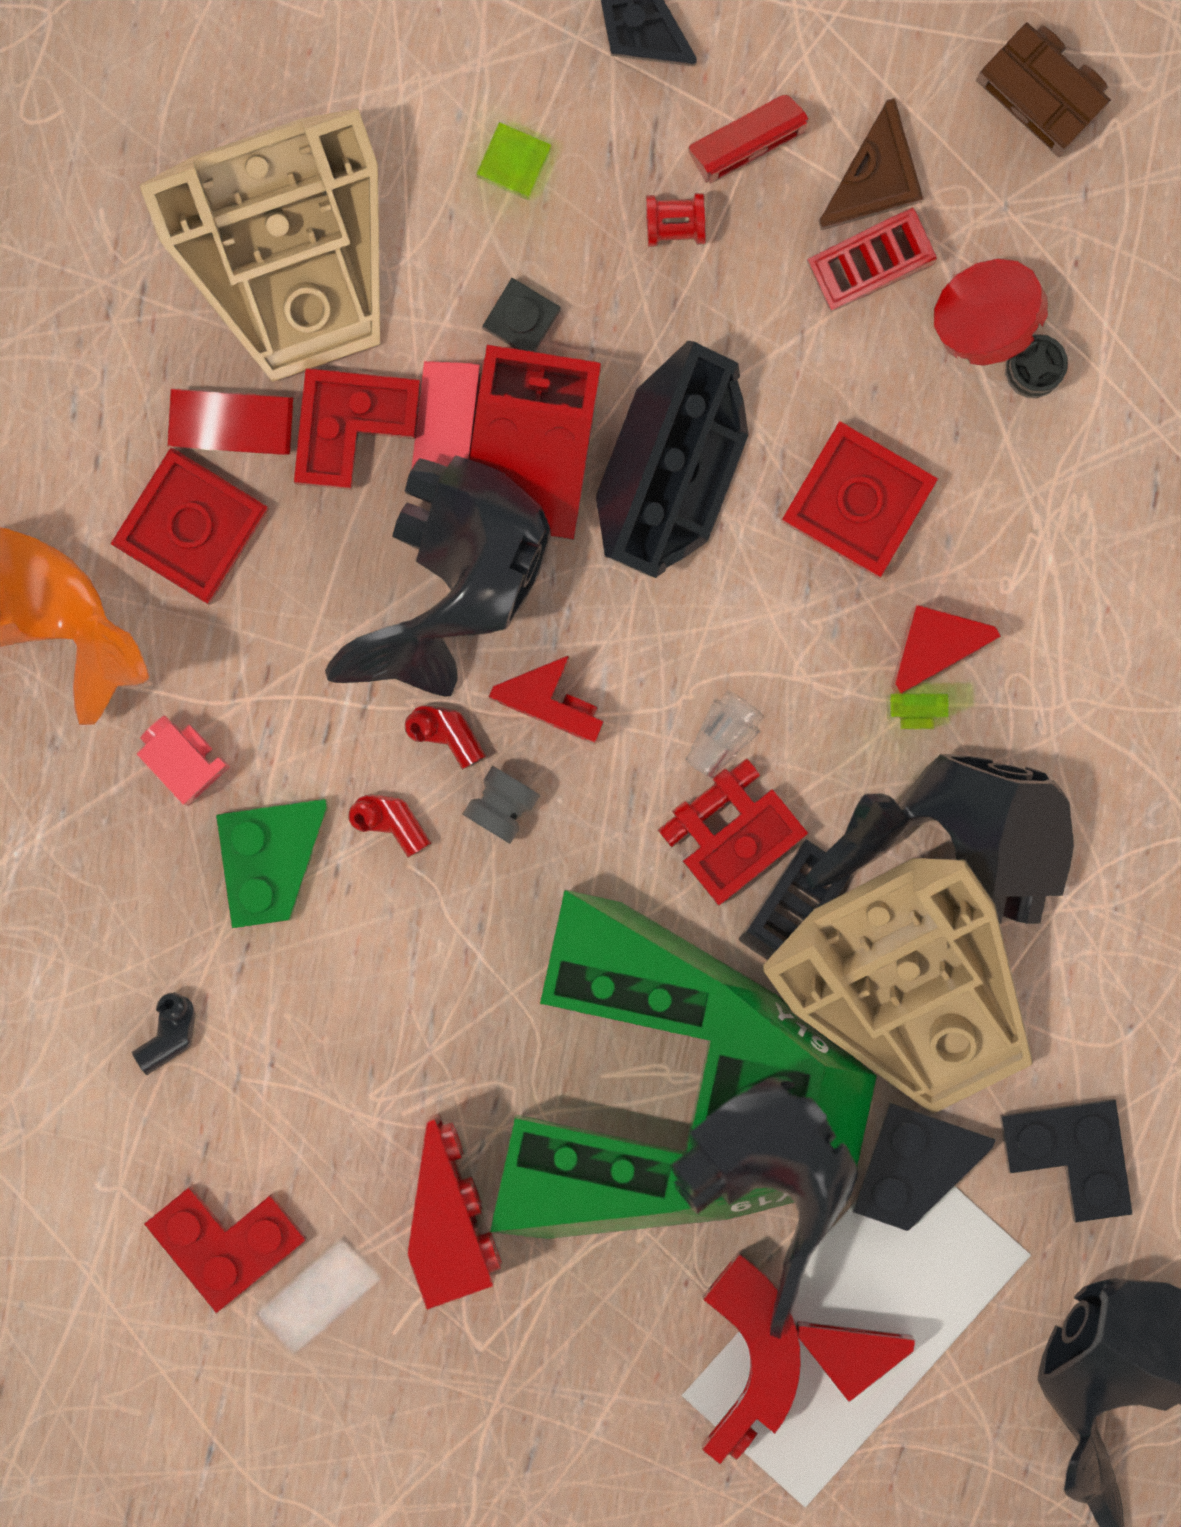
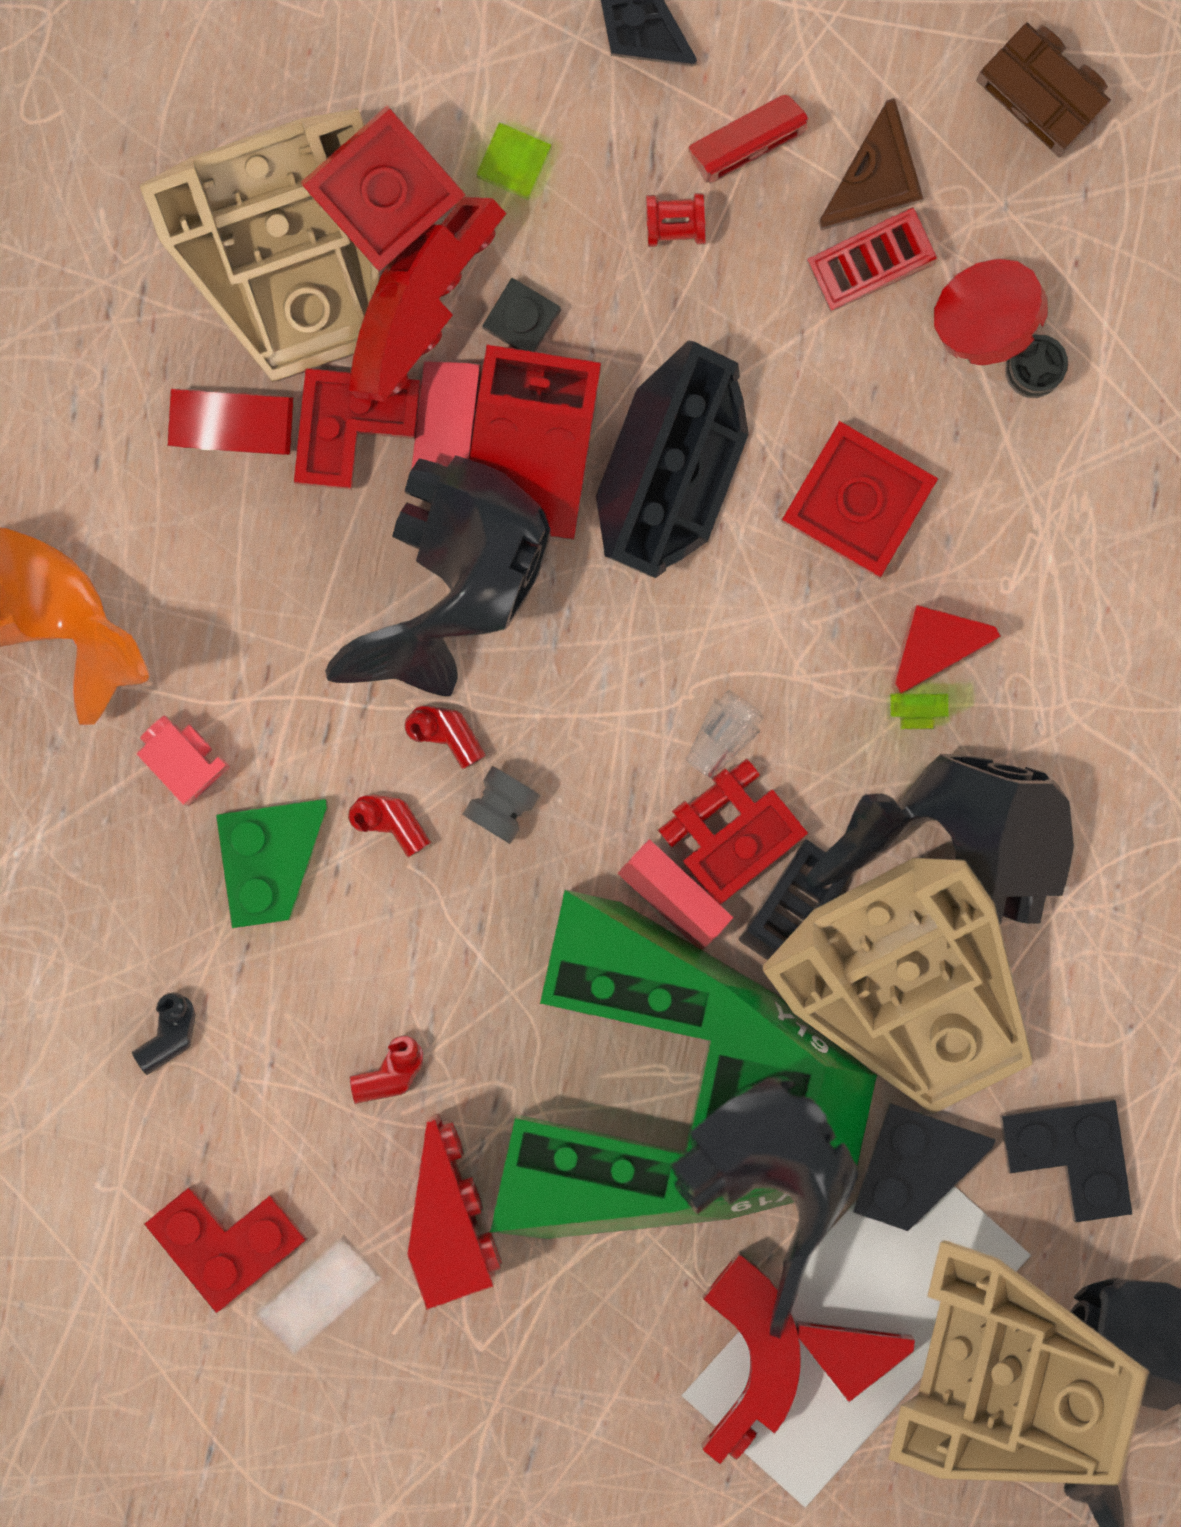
red tile [110,447,269,605] -> none
red slope [489,656,604,745] -> none
none -> red plate [301,105,466,272]
none -> red slope [349,197,507,402]
none -> red arm [349,1035,423,1104]
none -> coral slope [617,839,734,950]
none -> tan wedge [888,1240,1149,1485]

